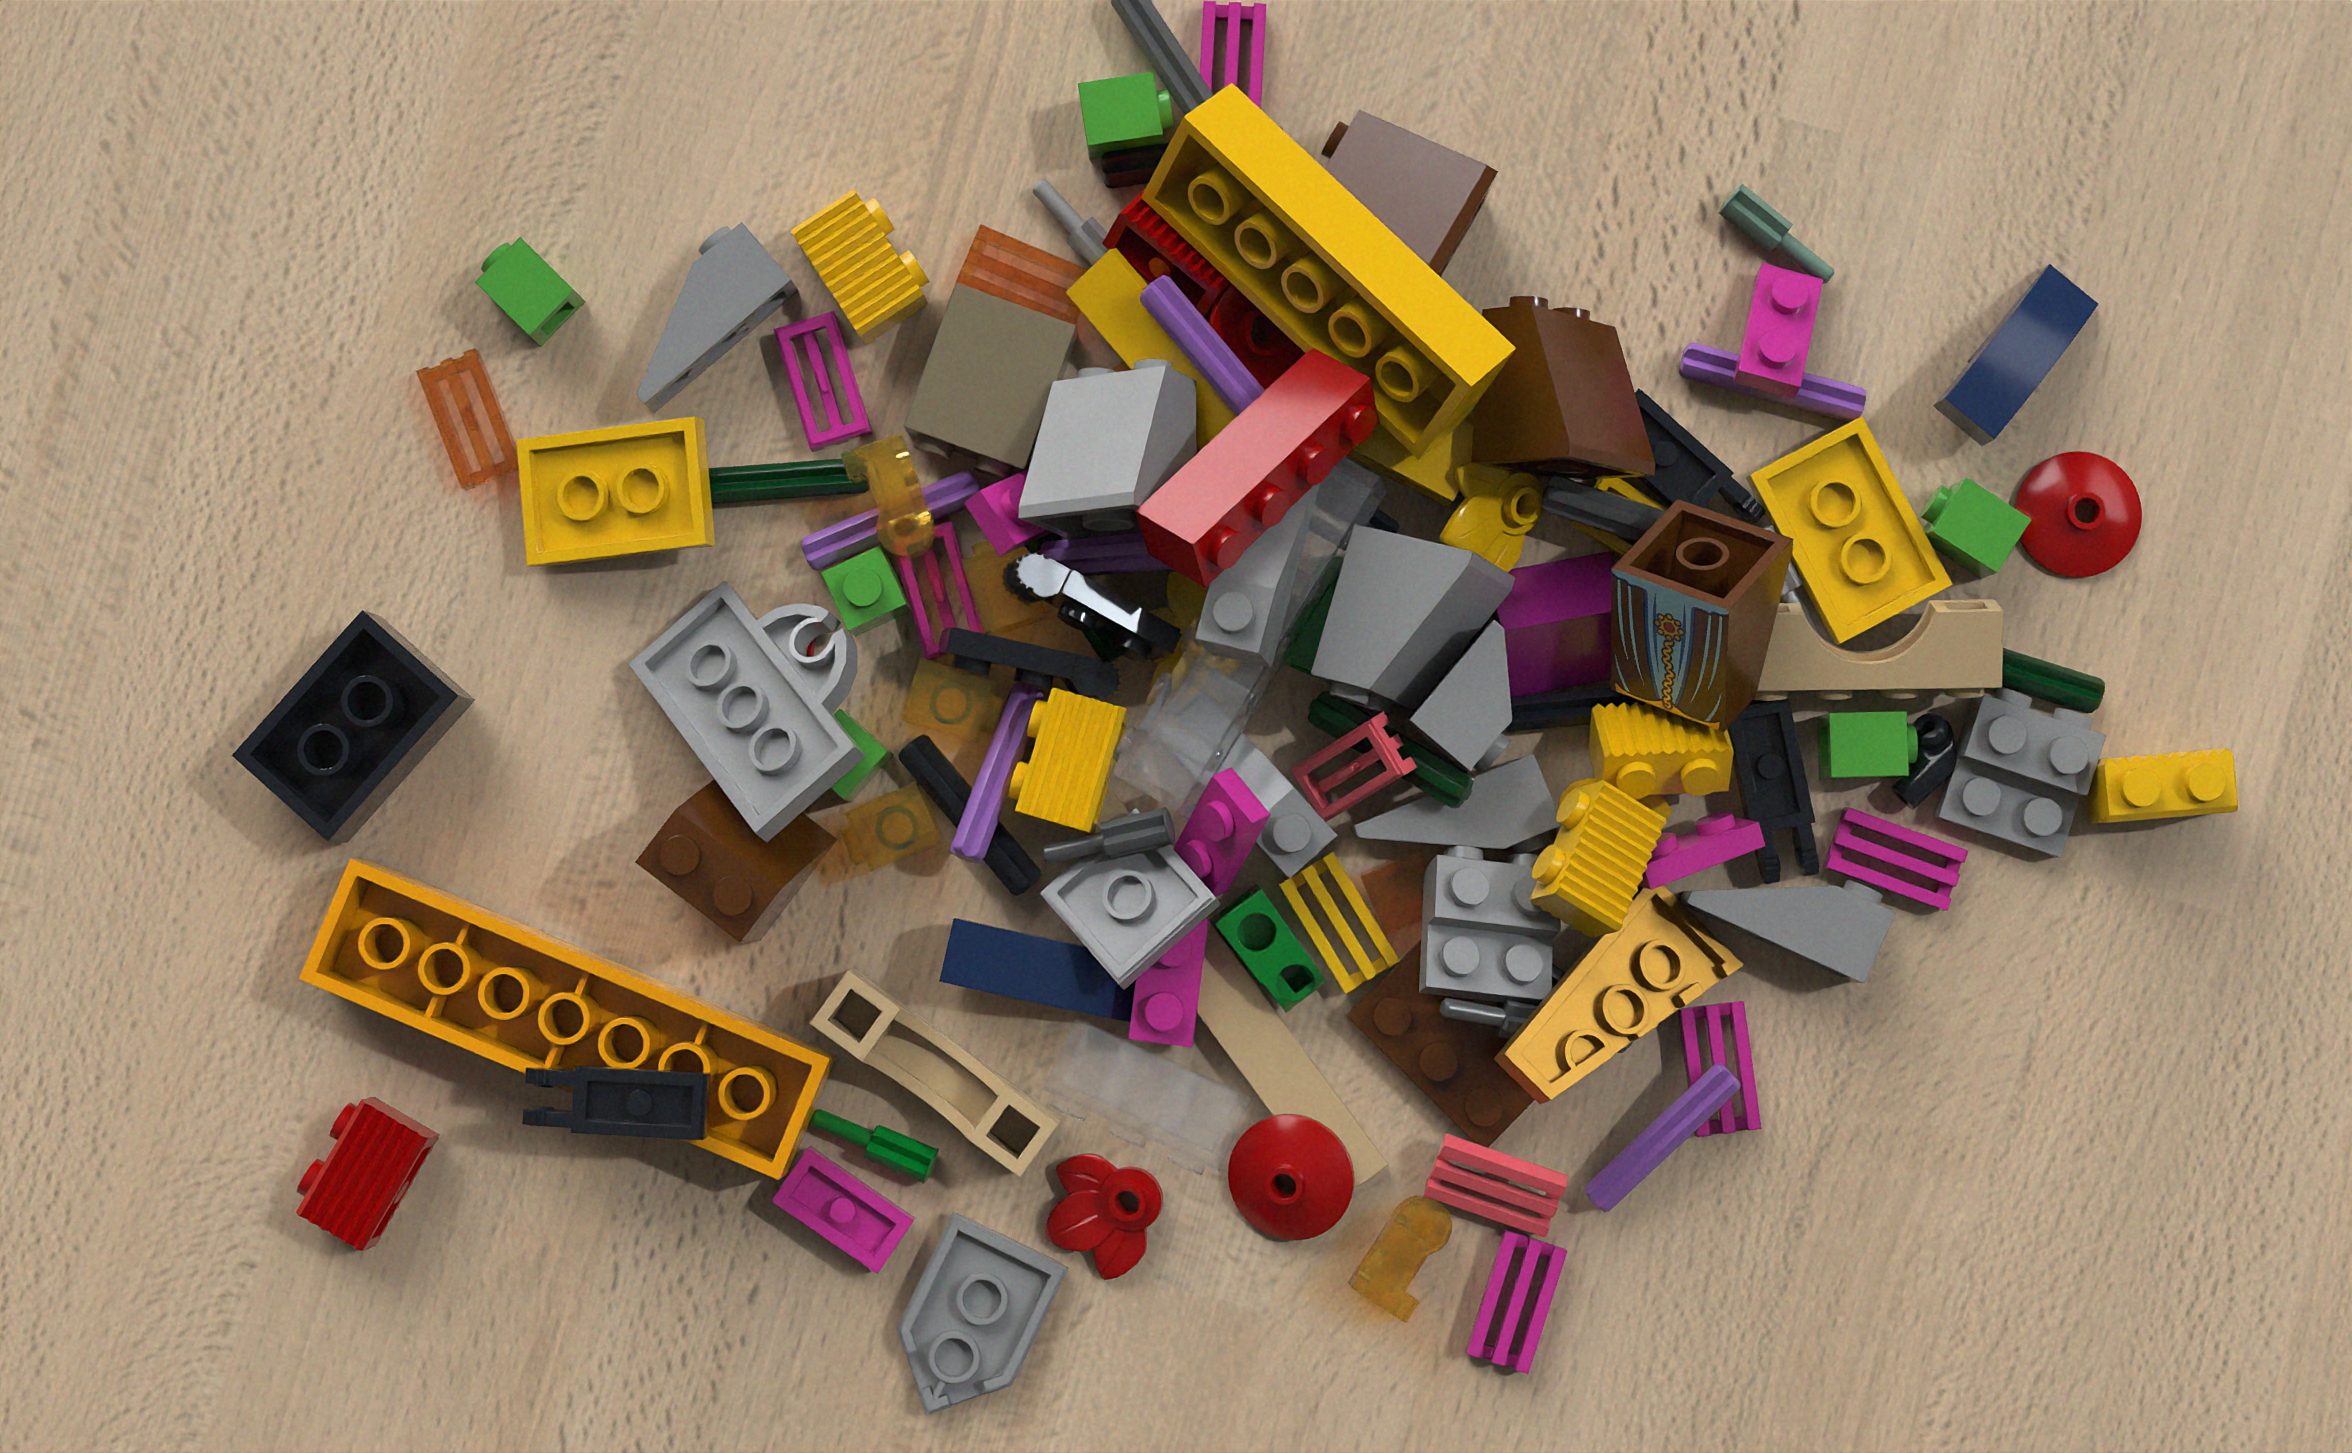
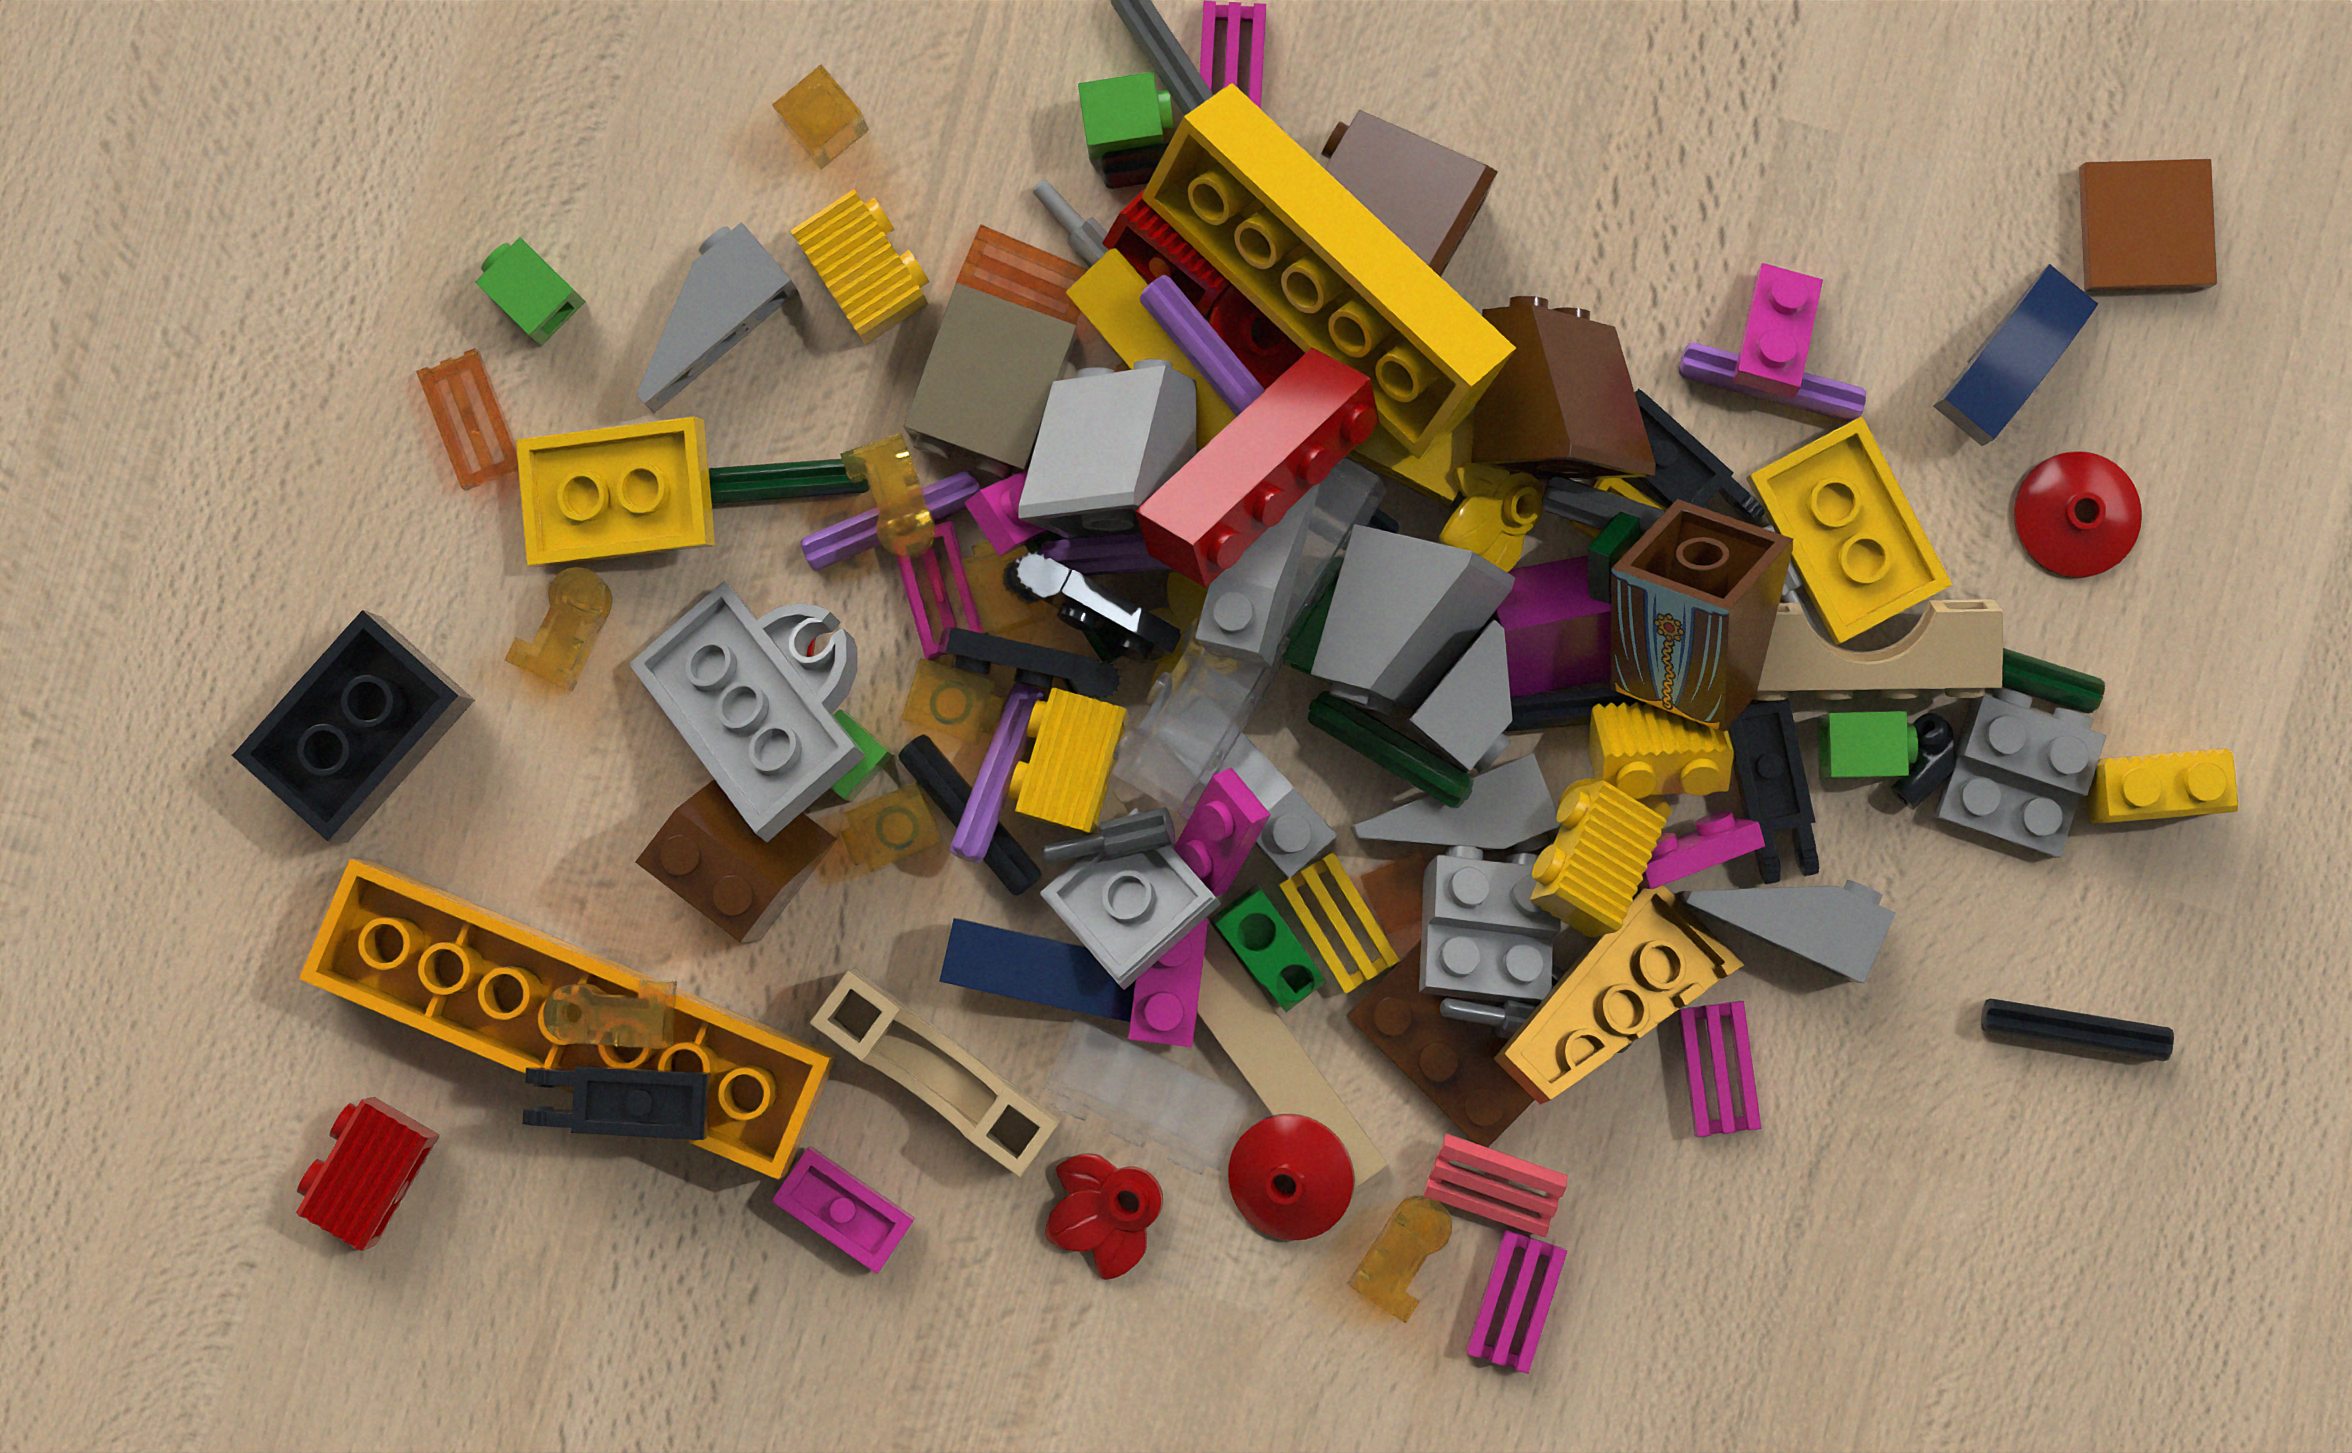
dark pink tile [773,311,873,452] -> none
green axle [810,1108,939,1184] -> none
bright green brick [821,546,911,637] -> none
light grey tile [897,1212,1068,1416] -> none
coral tile [1290,712,1417,822] -> none
medium lavender axle [1584,1063,1741,1212] -> none
sand green axle [1718,184,1834,284] -> none
dark pink tile [1823,807,1968,911] -> none
bright green brick [1920,477,2031,579] -> none
none -> clear yellow leg [505,567,613,692]
none -> clear yellow leg [543,979,677,1049]
none -> clear yellow brick [772,64,869,170]
none -> dark green tile [1587,511,1640,604]
none -> black axle [1981,998,2174,1061]
none -> dark orange tile [2079,159,2217,292]

